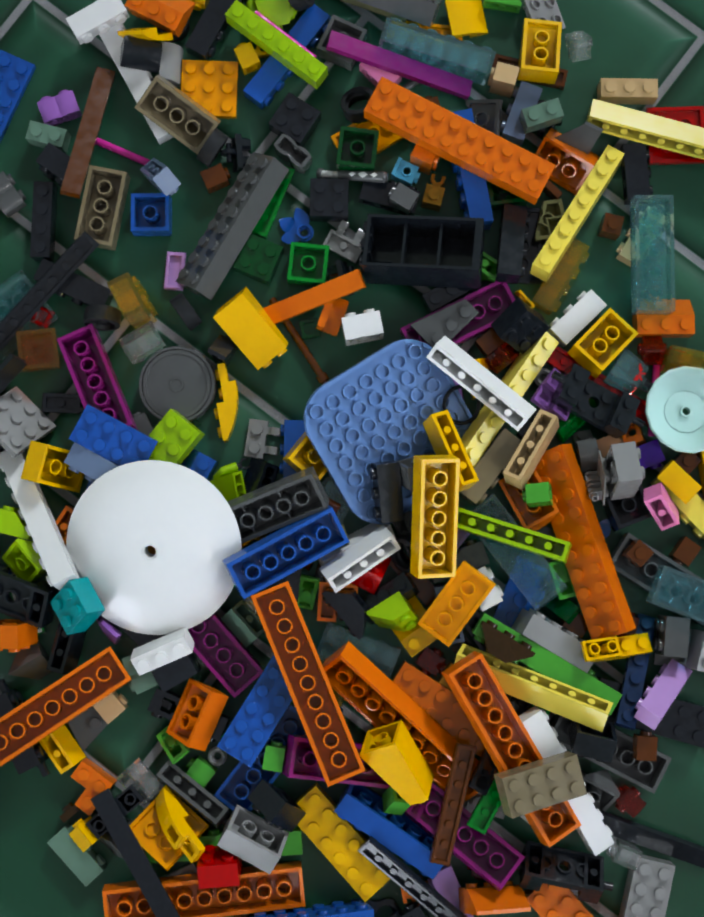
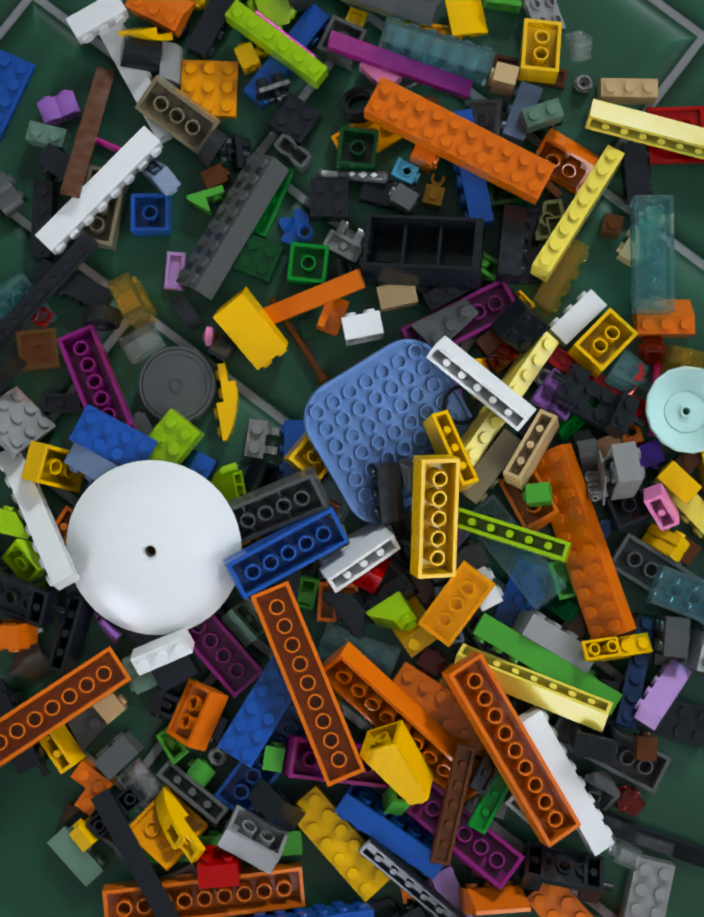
teal brick [50,577,105,635] -> none
dark brown slope [480,620,535,663] -> none
dark tan brick [494,751,587,819] -> none
dark grey slope [555,121,603,154] -> none
reddish brown brick [622,539,654,567] -> none
none -> white brick [35,126,163,255]
none -> dark grey brick [94,730,145,780]
none -> bright green slope [186,185,226,216]
none -> bright pink tile [203,327,216,349]
none -> black hips [255,72,291,106]
none -> yellow plate [345,6,368,28]
none -> tan brick [376,284,418,313]
none -> light grey plate [574,75,593,93]
none -> yellow brick [641,523,690,563]

